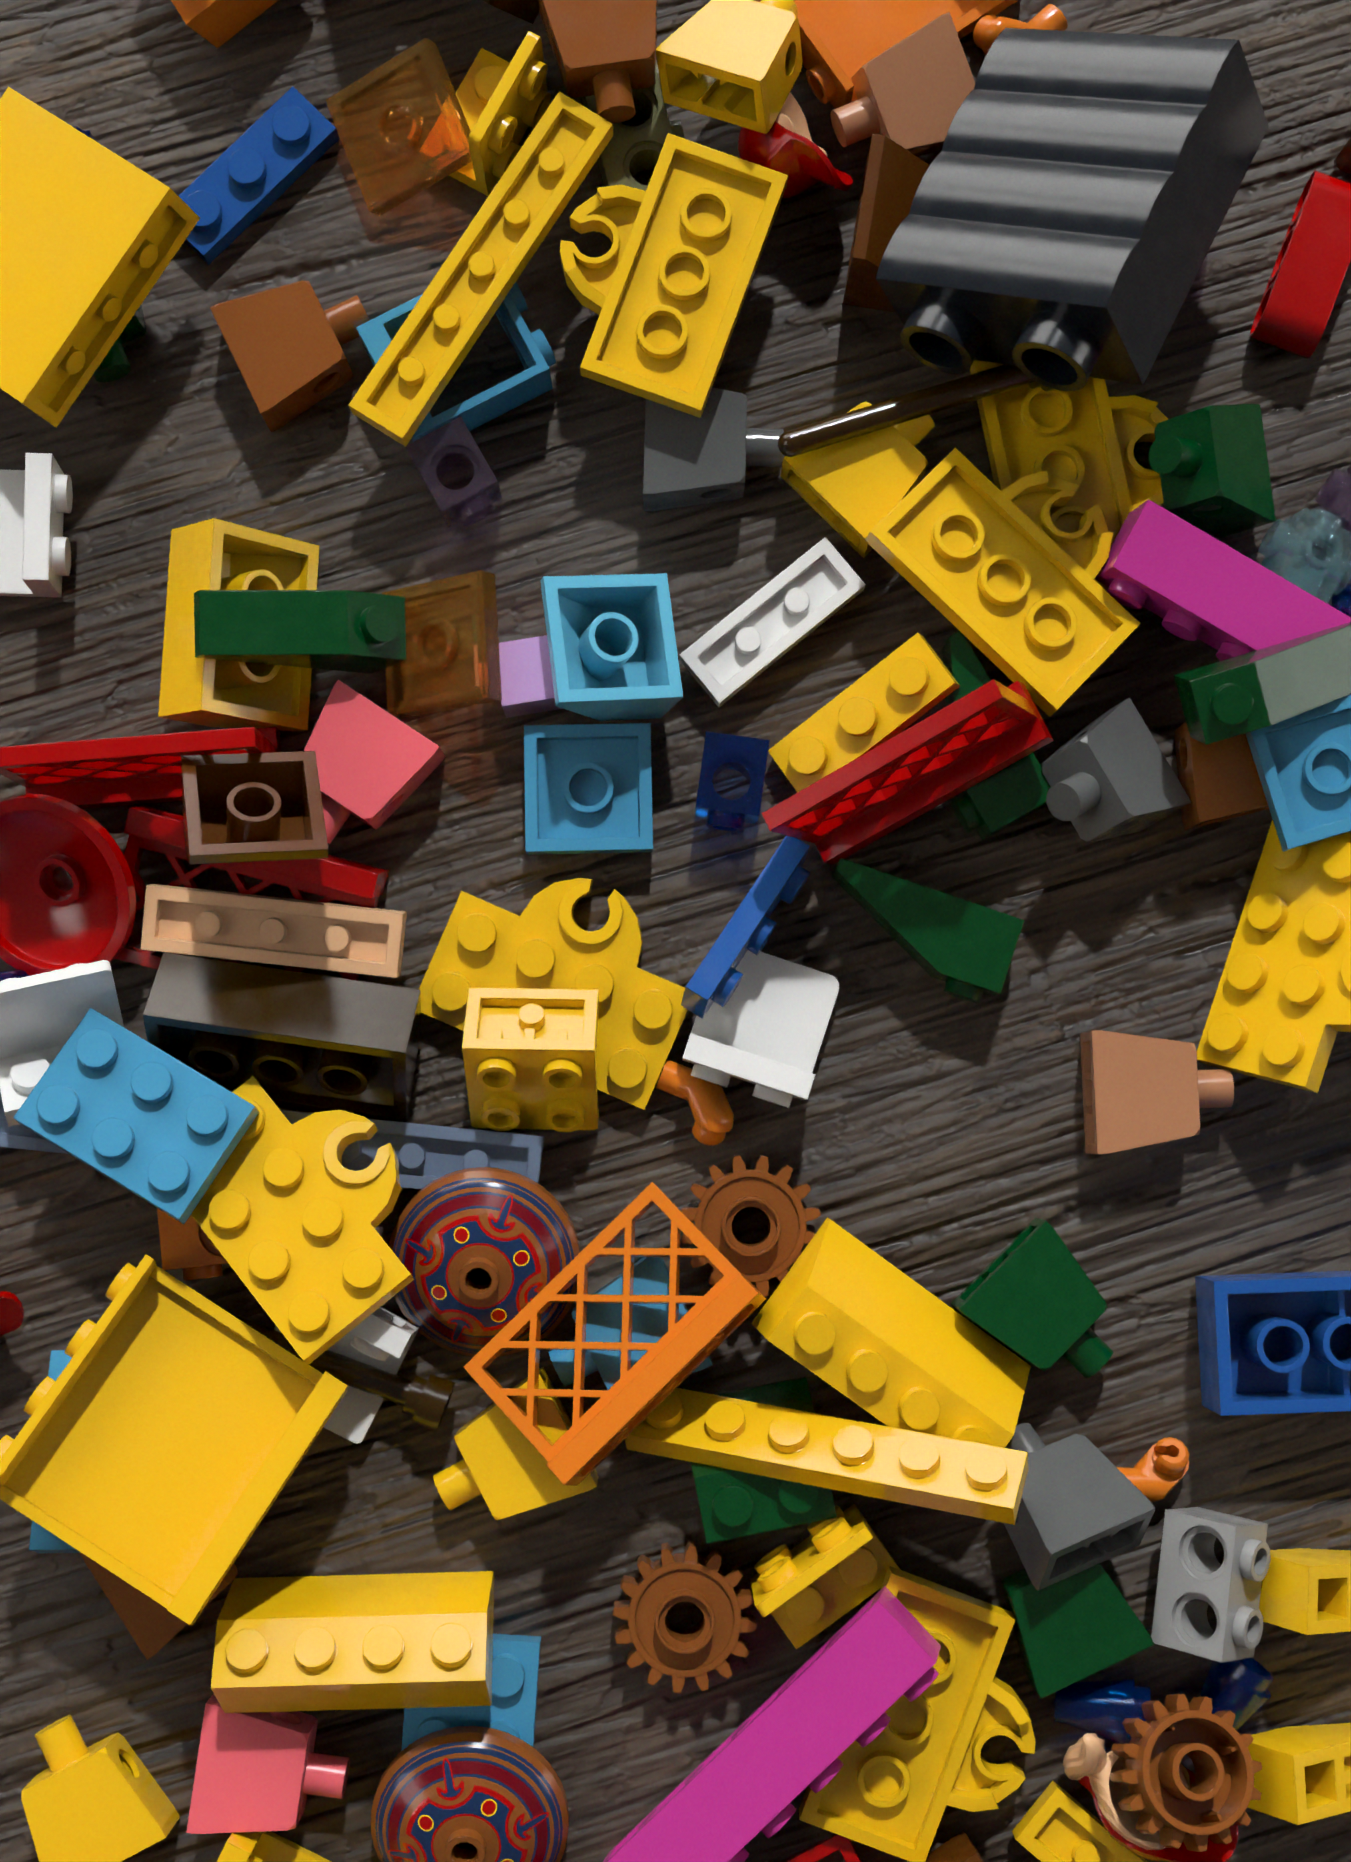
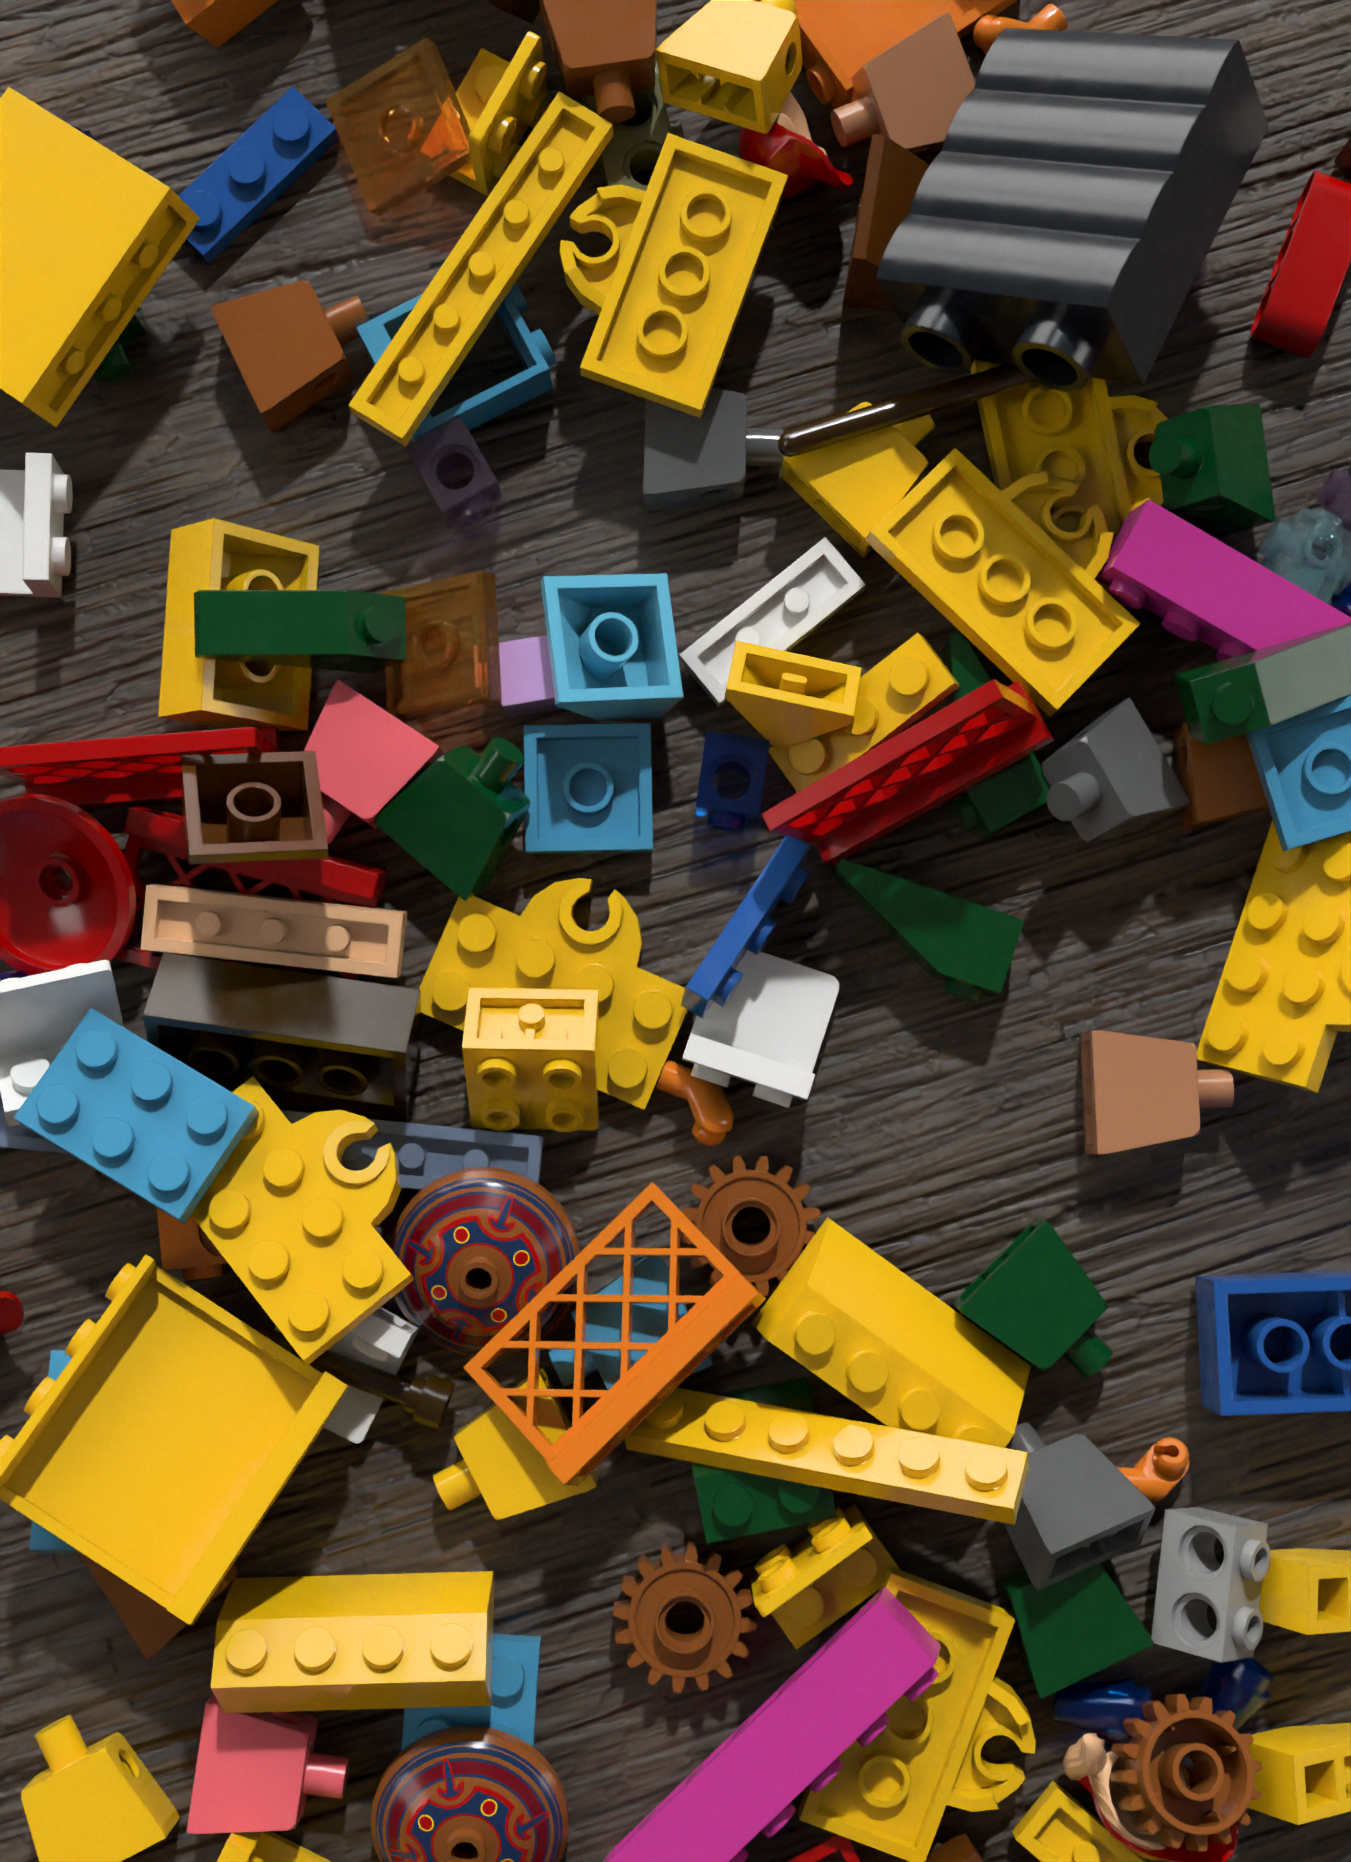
none -> dark green torso [373,737,530,901]
none -> yellow slope [724,641,862,751]

